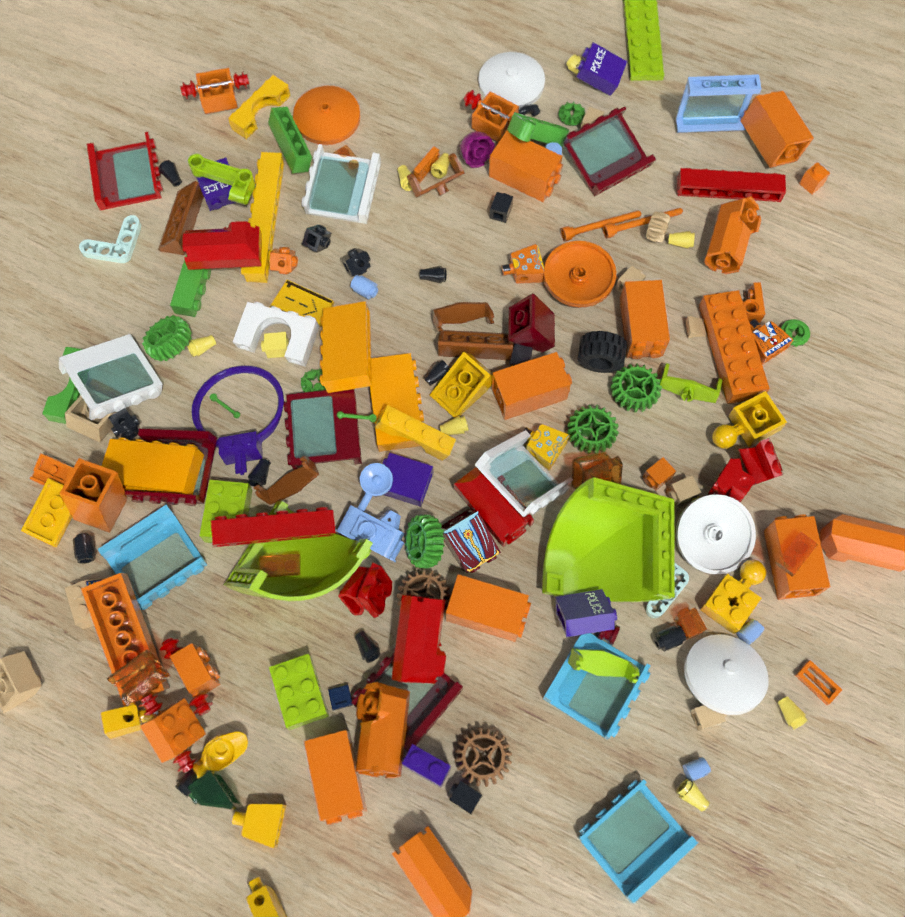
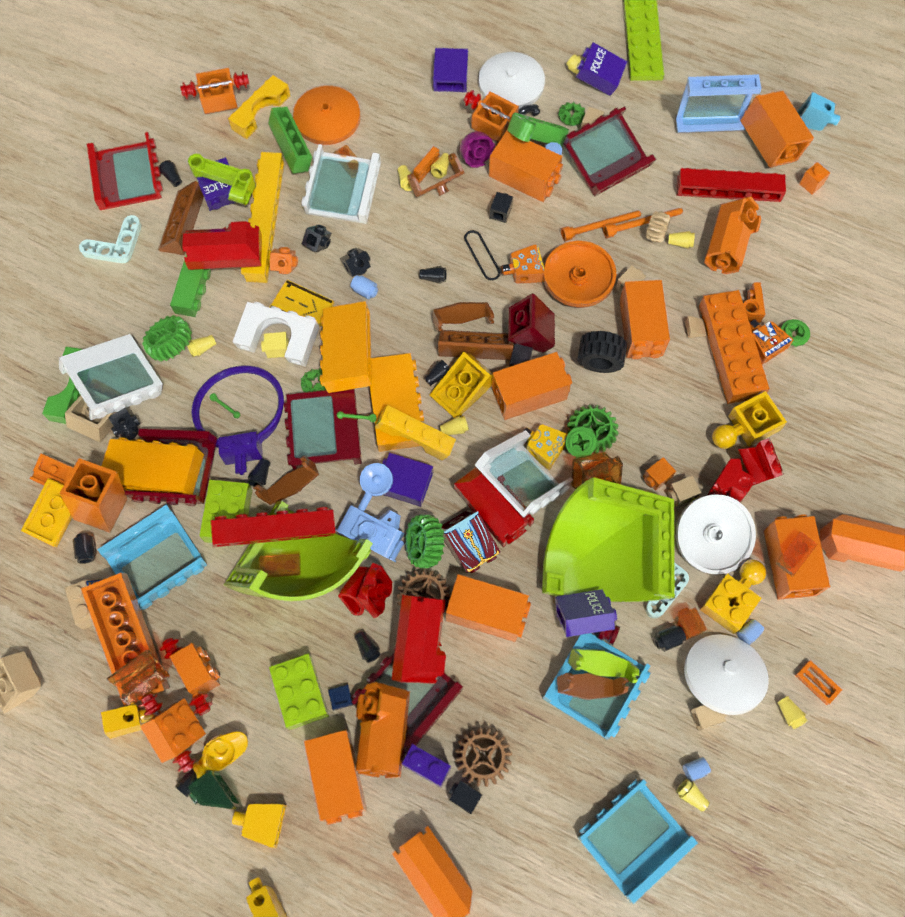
bright green gear [610,363,662,413] -> none
lime piece [660,363,723,403] -> none
none -> dark purple brick [433,48,468,92]
none -> black piece [464,230,501,281]
none -> dark orange piece [557,673,629,700]
none -> bright green gear [566,427,597,458]
none -> medium azure torso [797,92,840,131]

